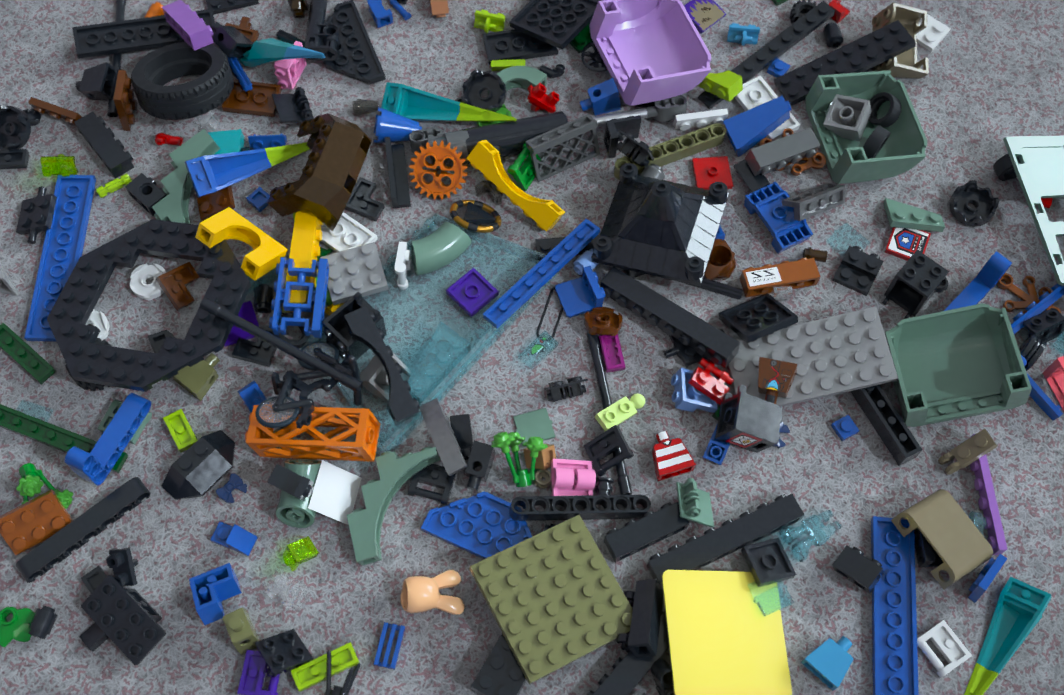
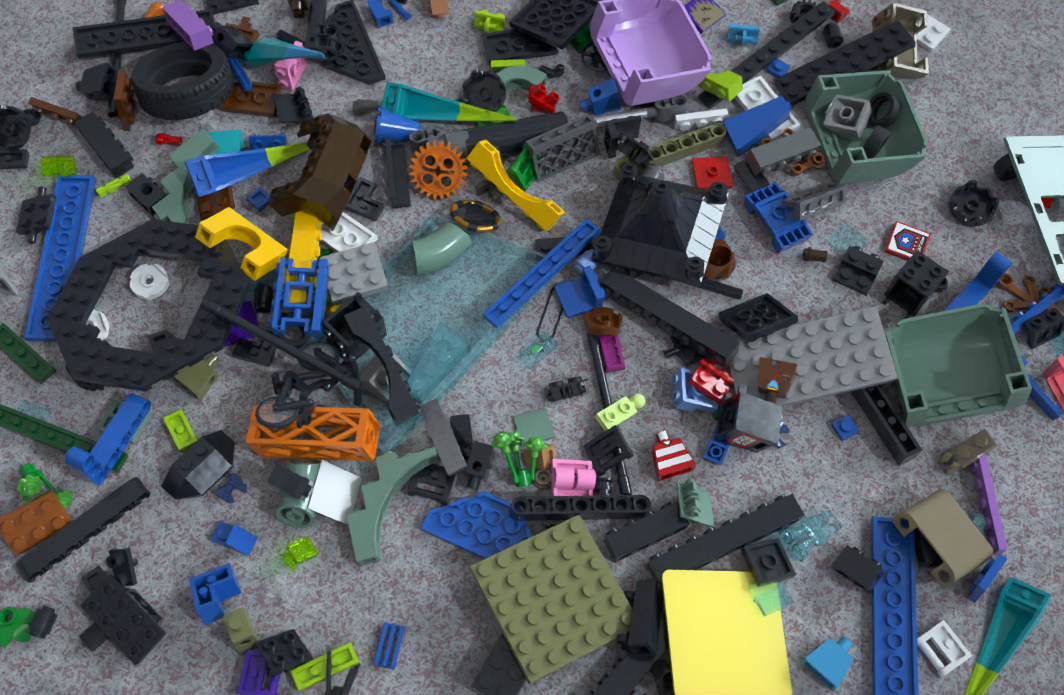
reddish brown plate [156,262,199,311] -> none
blue slope [237,381,270,413] -> none
white plate [395,242,412,290] -> none
light nougat piece [400,570,465,615] -> none
dark purple plate [446,267,499,317] -> none
dark orange brick [740,258,820,298] -> none
sand green wing [883,198,945,232] -> none
black head [1019,334,1047,371] -> none

